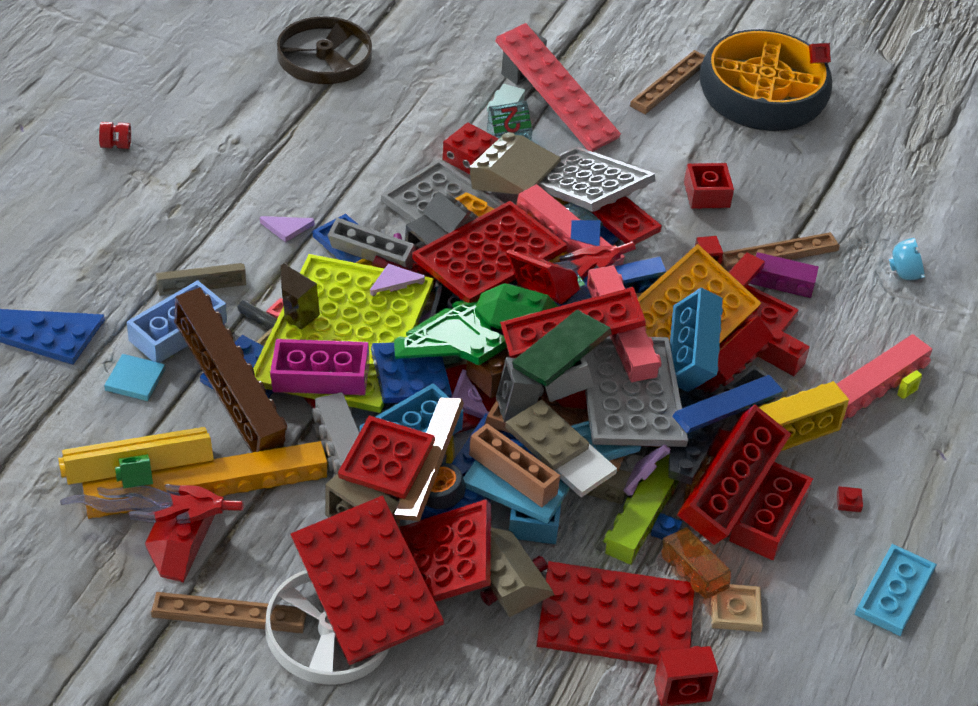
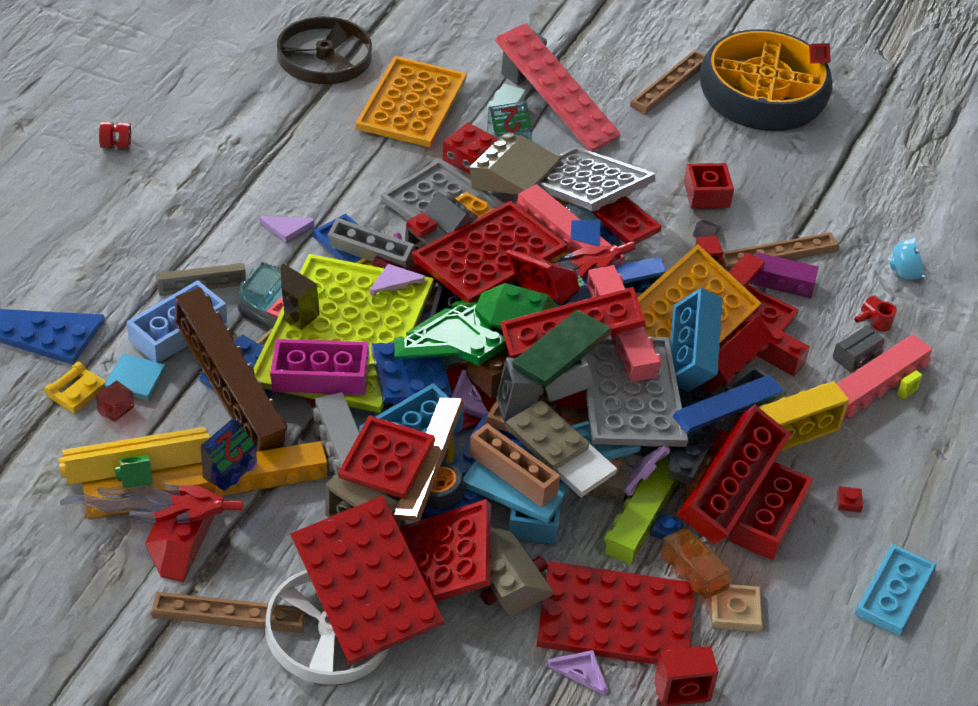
none -> yellow plate [43,362,106,414]
none -> clear red brick [96,380,134,422]
none -> clear blue slope [201,418,257,492]
none -> clear light blue brick [239,261,281,310]
none -> light orange plate [355,56,467,148]
none -> red plate [406,212,437,238]
none -> lavender tile [547,650,608,695]
none -> flat silver slope [693,219,721,238]
none -> dark grey brick [833,326,884,372]
none -> red piece [854,295,897,332]

